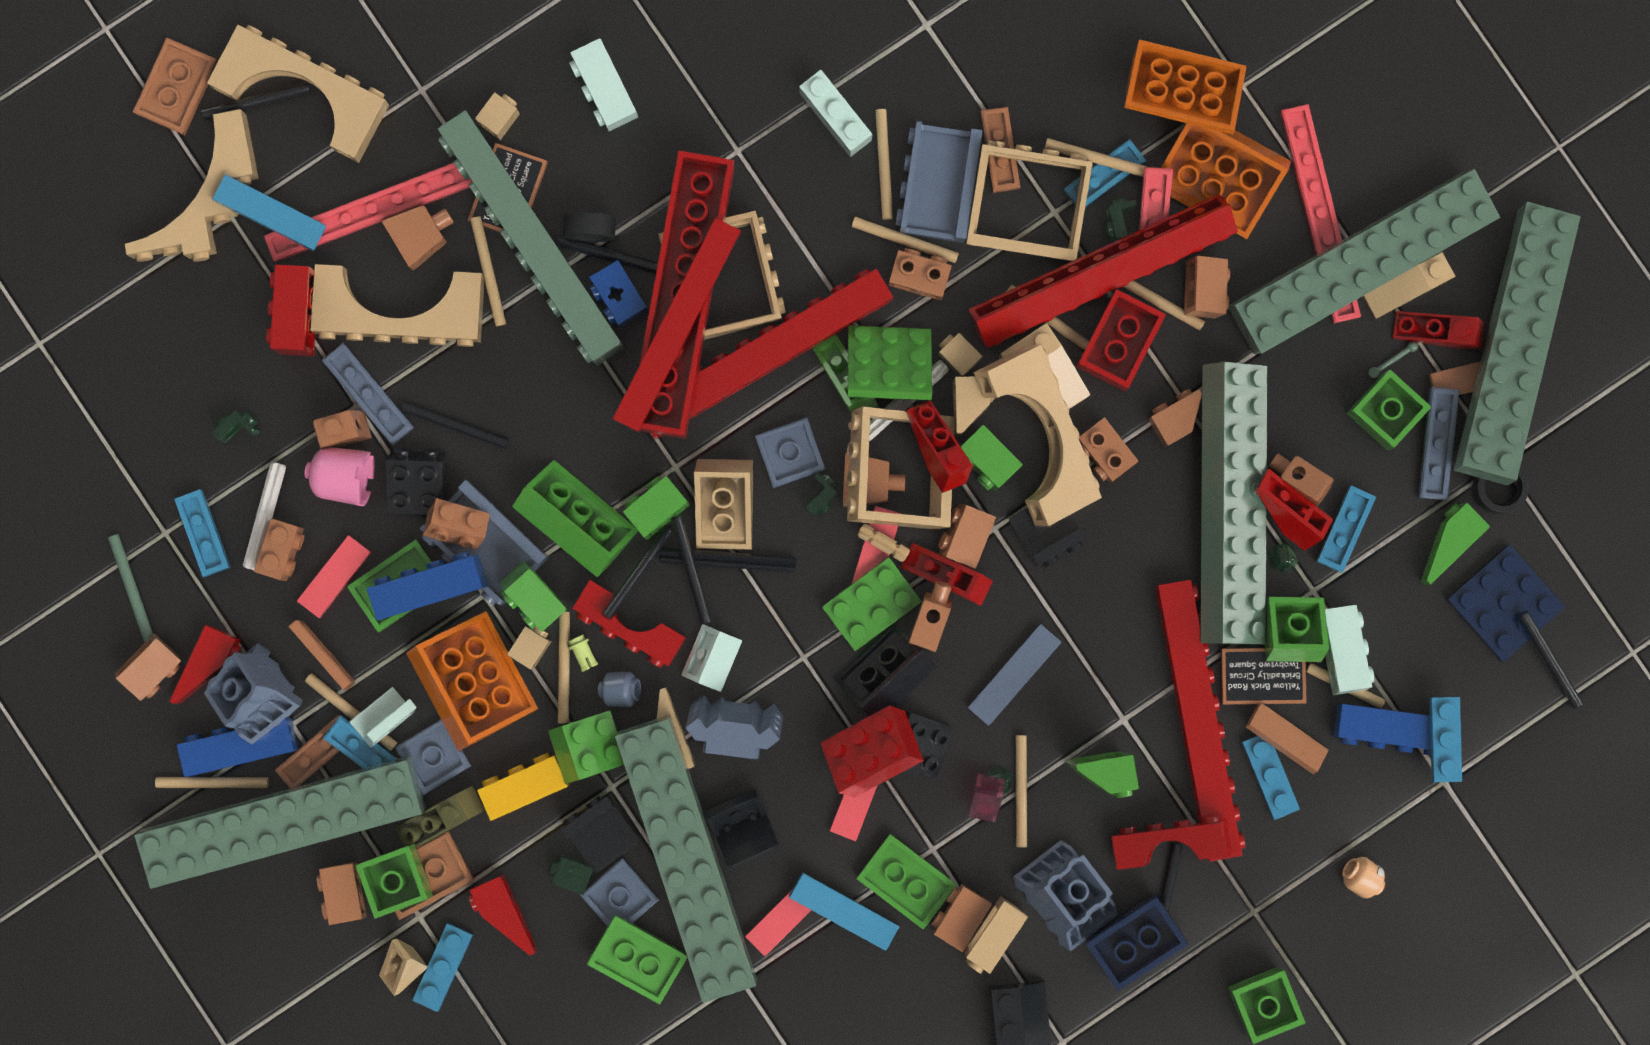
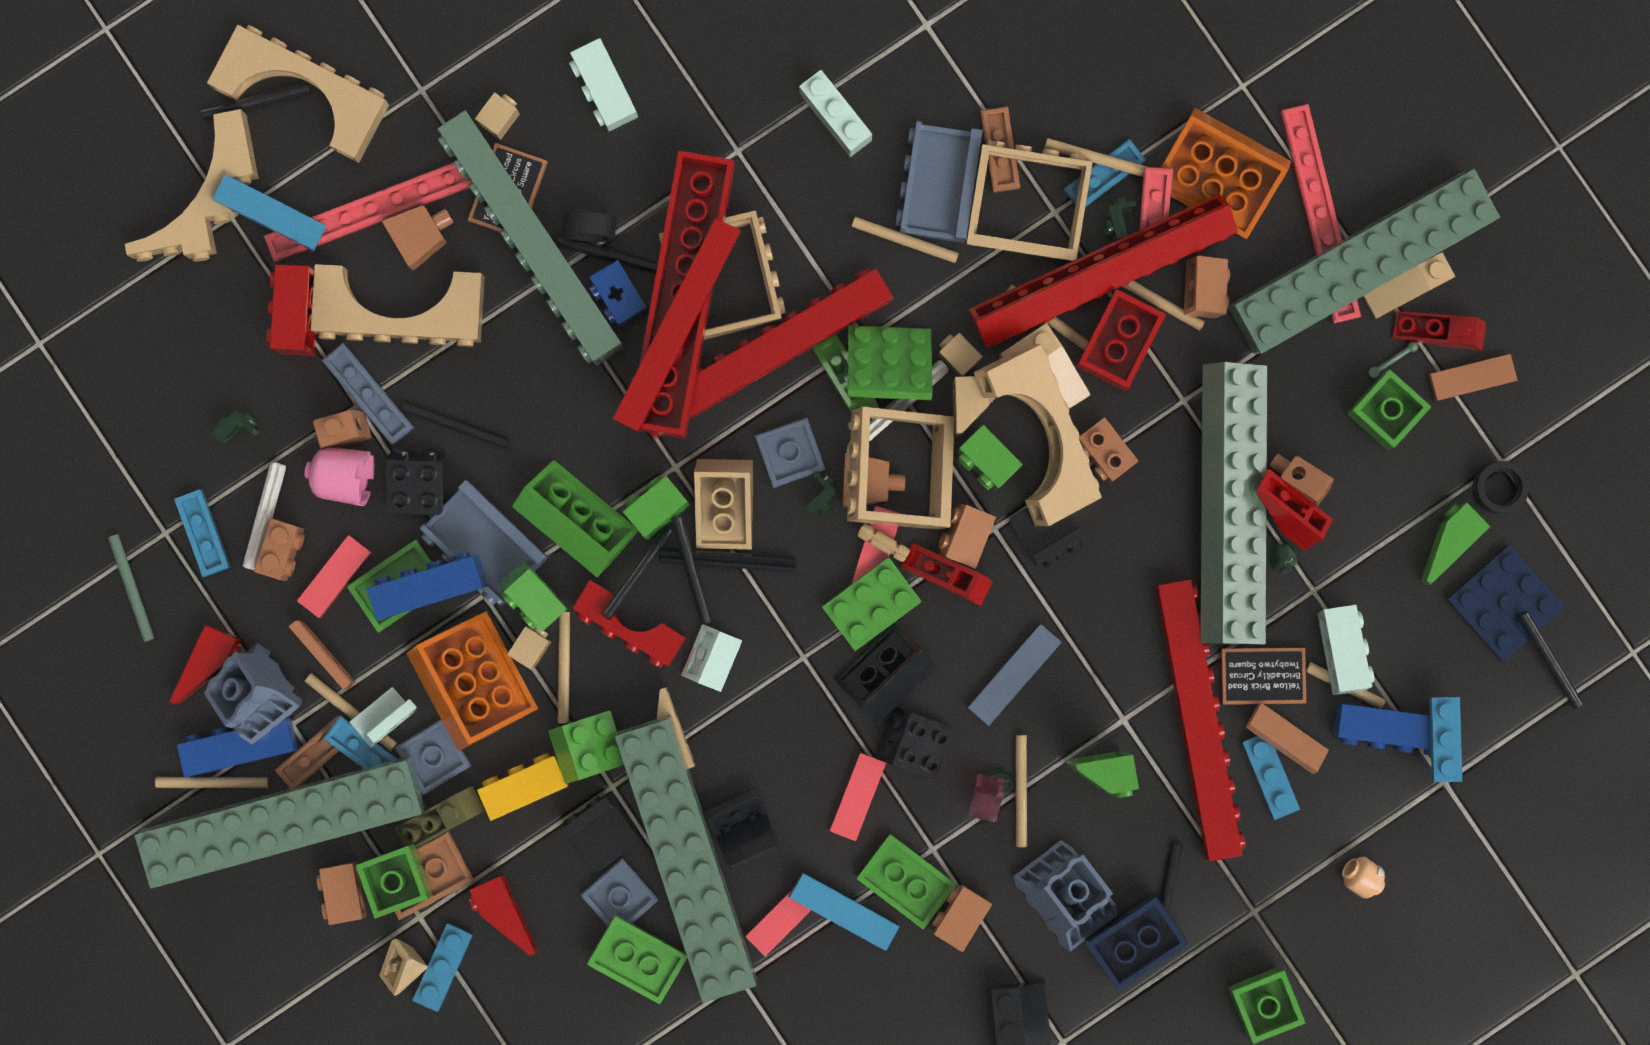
nougat brick [115,634,181,701] -> none
nougat tile [133,37,218,136] -> none
nougat brick [422,498,490,551] -> none
tan bar [470,216,506,327] -> none
clear green bracket [548,855,593,895] -> none
yellowish green pin [568,634,598,672] -> none
sand blue head [598,671,641,708] -> none
sand blue slope [685,694,783,759] -> none
red brick [821,705,924,797] -> none
tan bar [875,109,893,220] -> none
nougat brick [889,248,952,301] -> none
red slope [906,400,973,493] -> none
nougat torso [909,581,952,652] -> none
tan window [963,896,1028,974] -> none
red arch [1112,816,1232,870] -> none
orange slope [1124,40,1247,134] -> none
nougat slope [1148,389,1202,448] -> none
bright green brick [1264,597,1329,662] -> none
dark azure plate [1315,486,1376,573] -> none
sand blue tile [1418,387,1460,500] -> none
sand green brick [1454,202,1581,485] -> none

